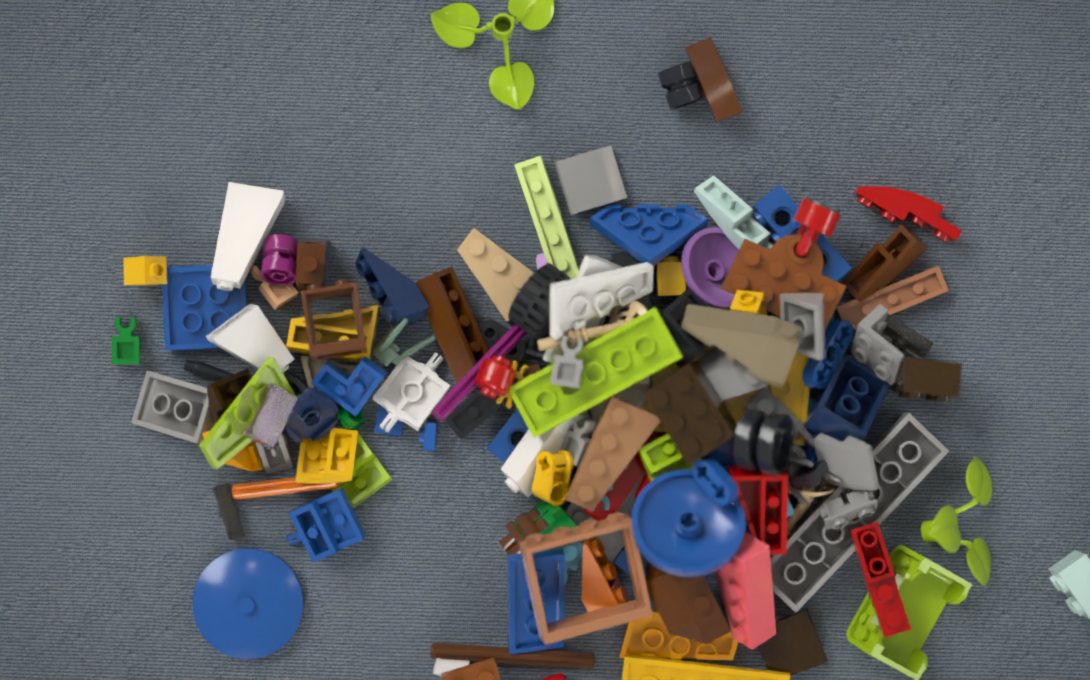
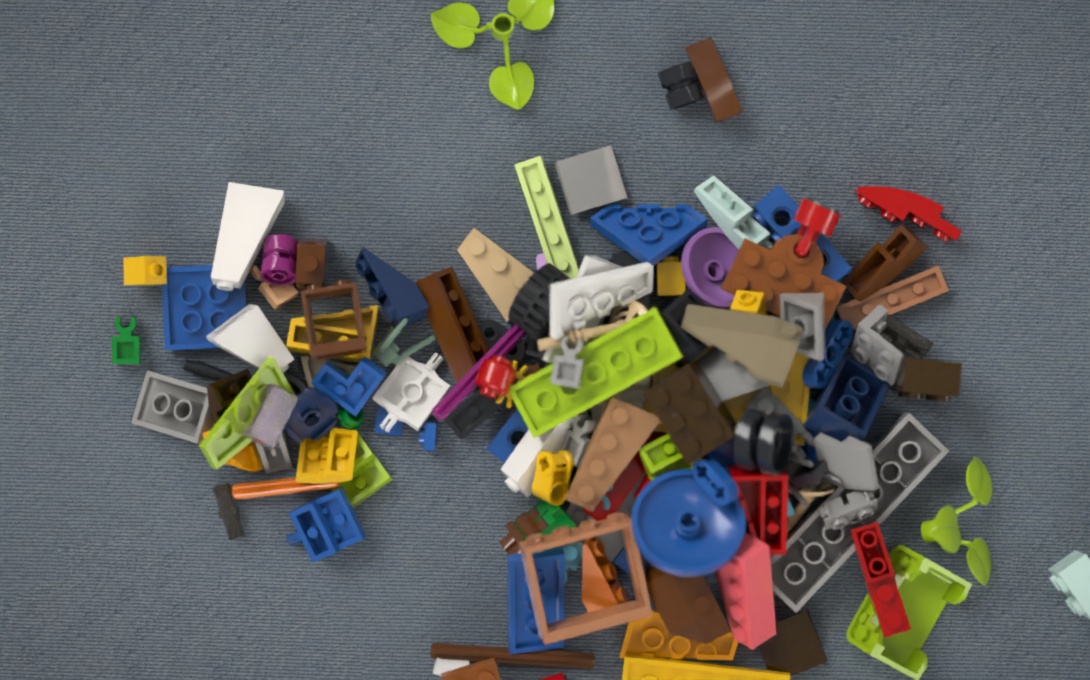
blue dish [193,548,304,659] -> none

